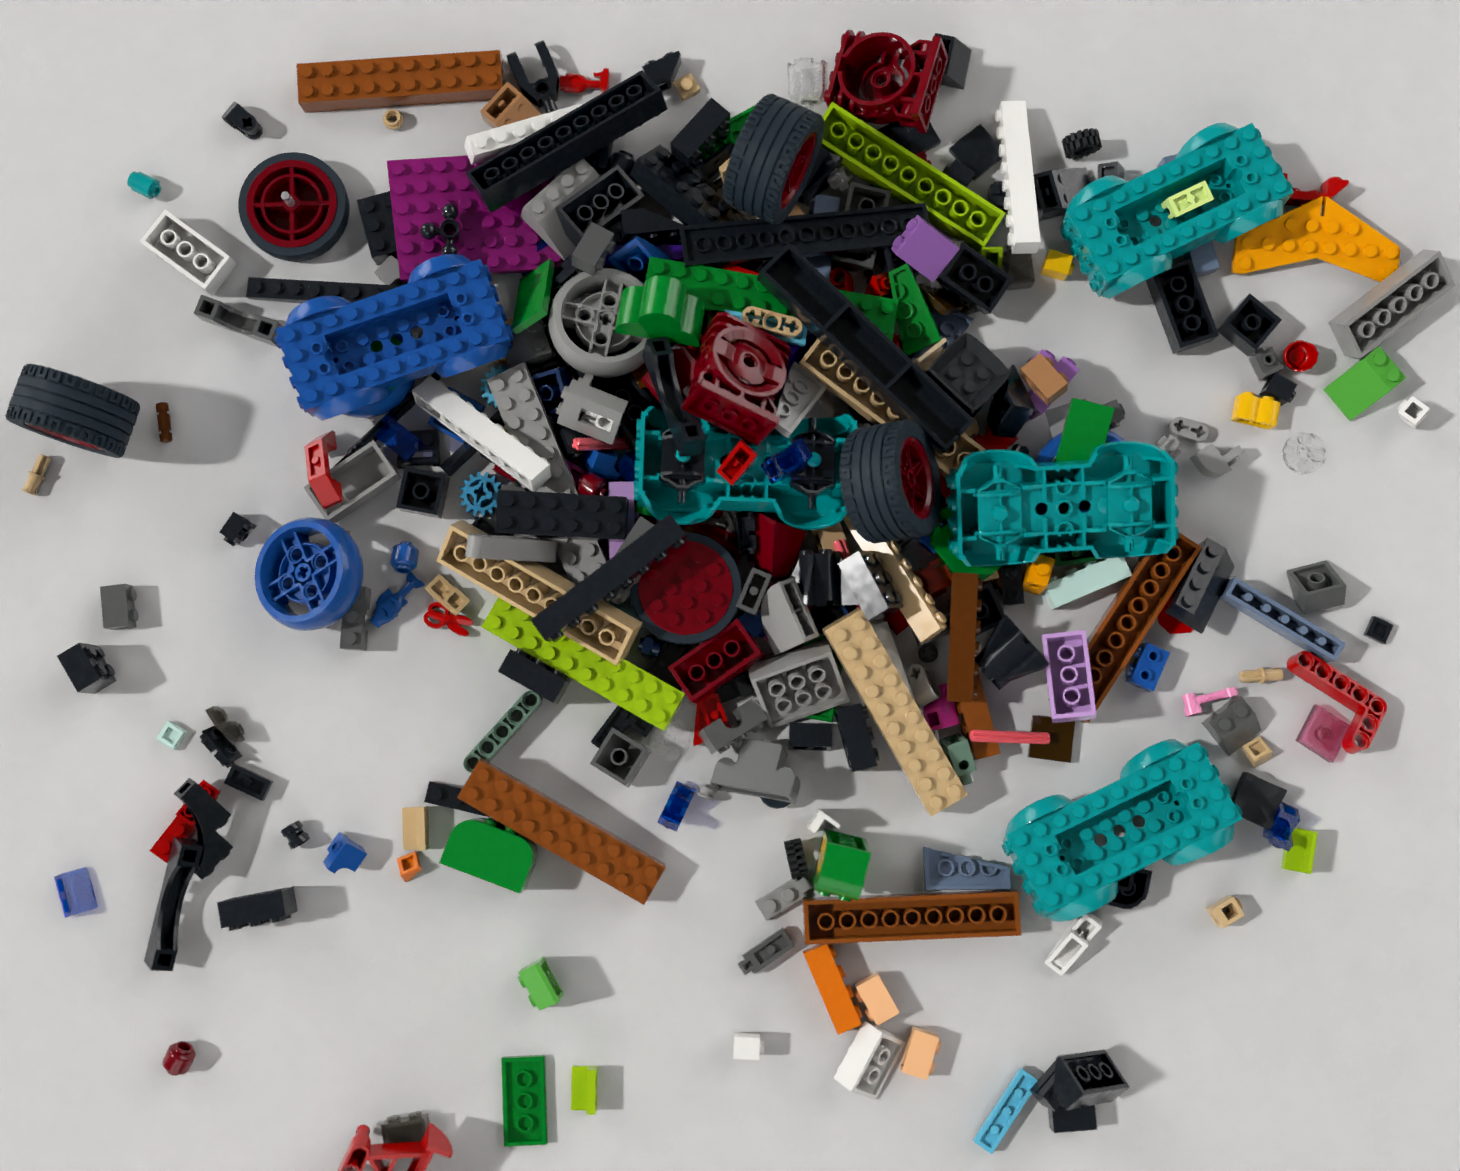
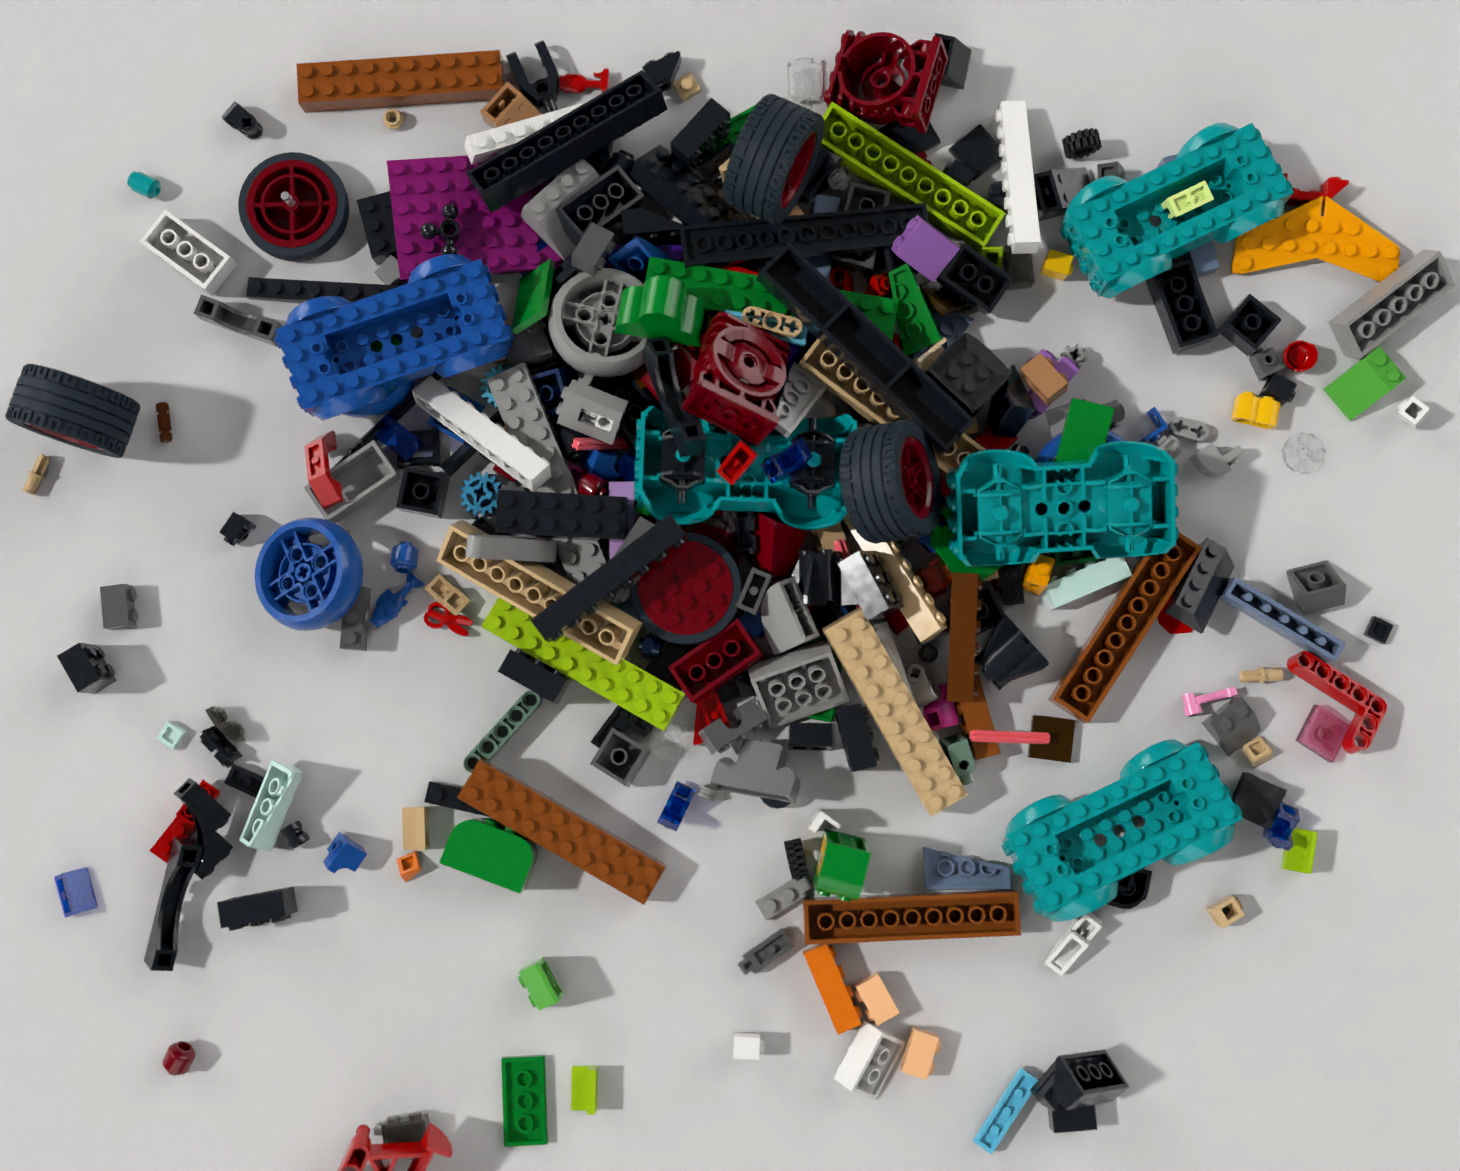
lavender brick [1042,630,1096,723] -> none
blue brick [1125,642,1170,692] -> none
none -> light aqua wedge [239,760,303,852]
none -> light grey gear [1060,344,1087,369]
none -> blue bracket [1138,407,1168,443]

